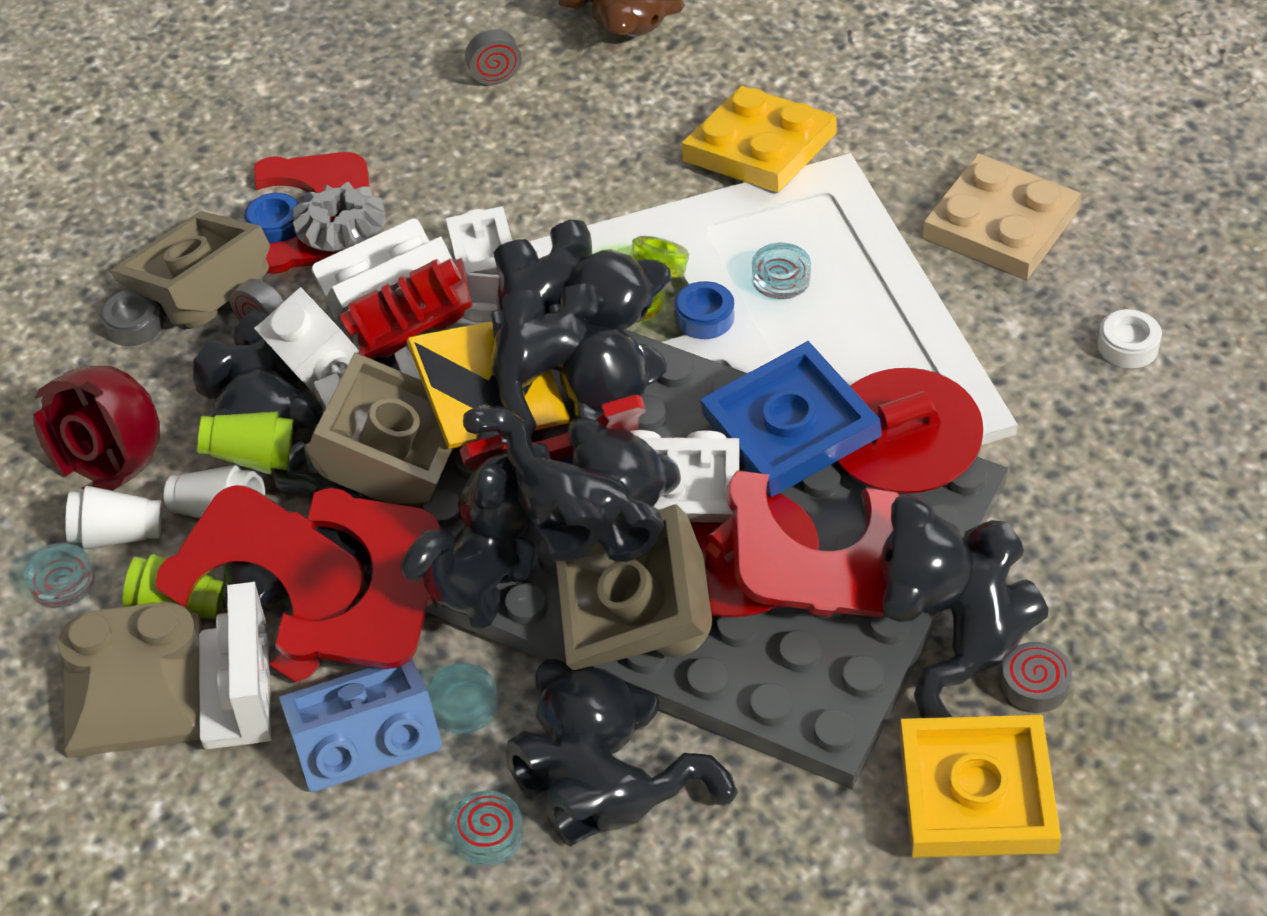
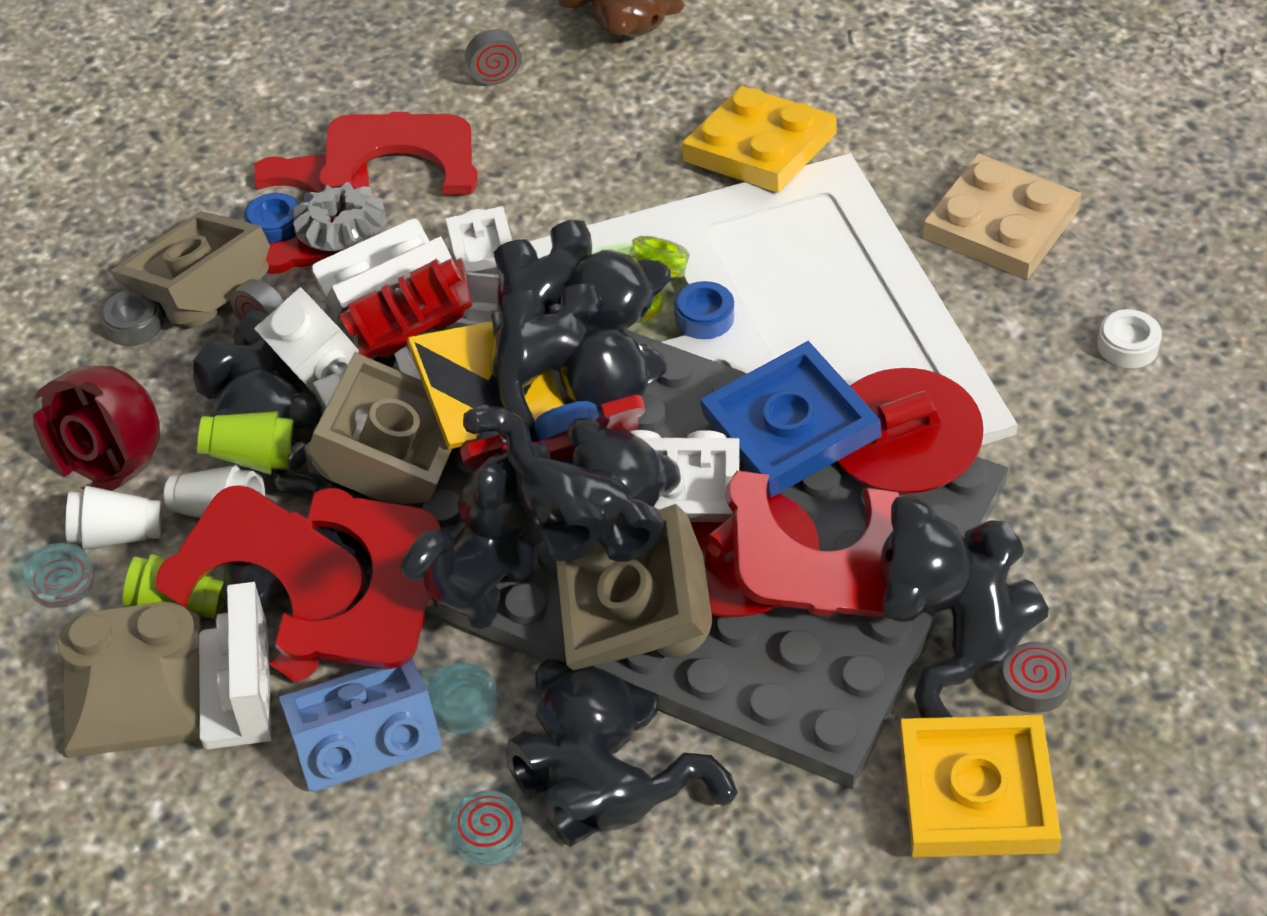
clear light blue tile [752,242,811,299] -> none
none -> red piece [319,112,478,195]
none -> blue tile [534,401,600,441]

